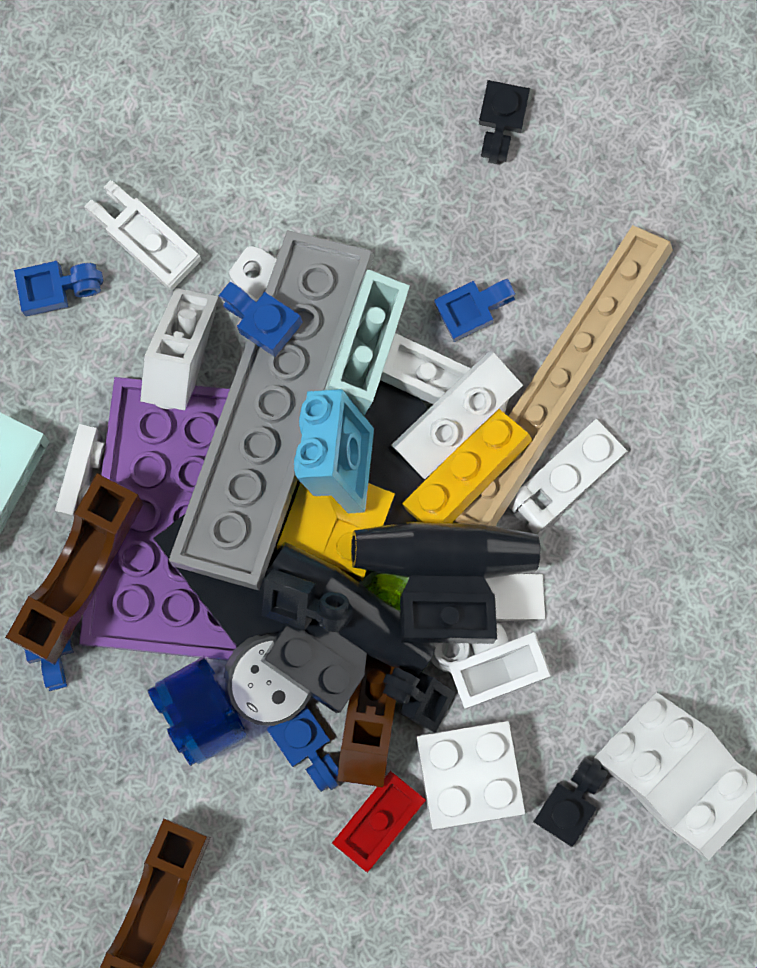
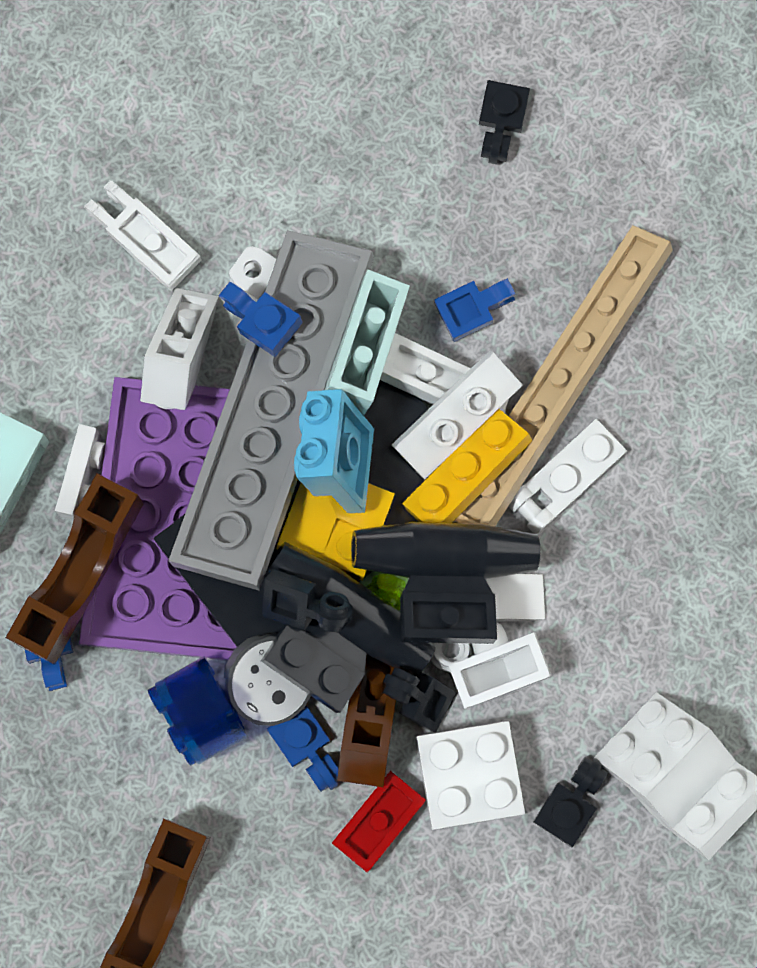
blue plate [14,261,104,317] -> none

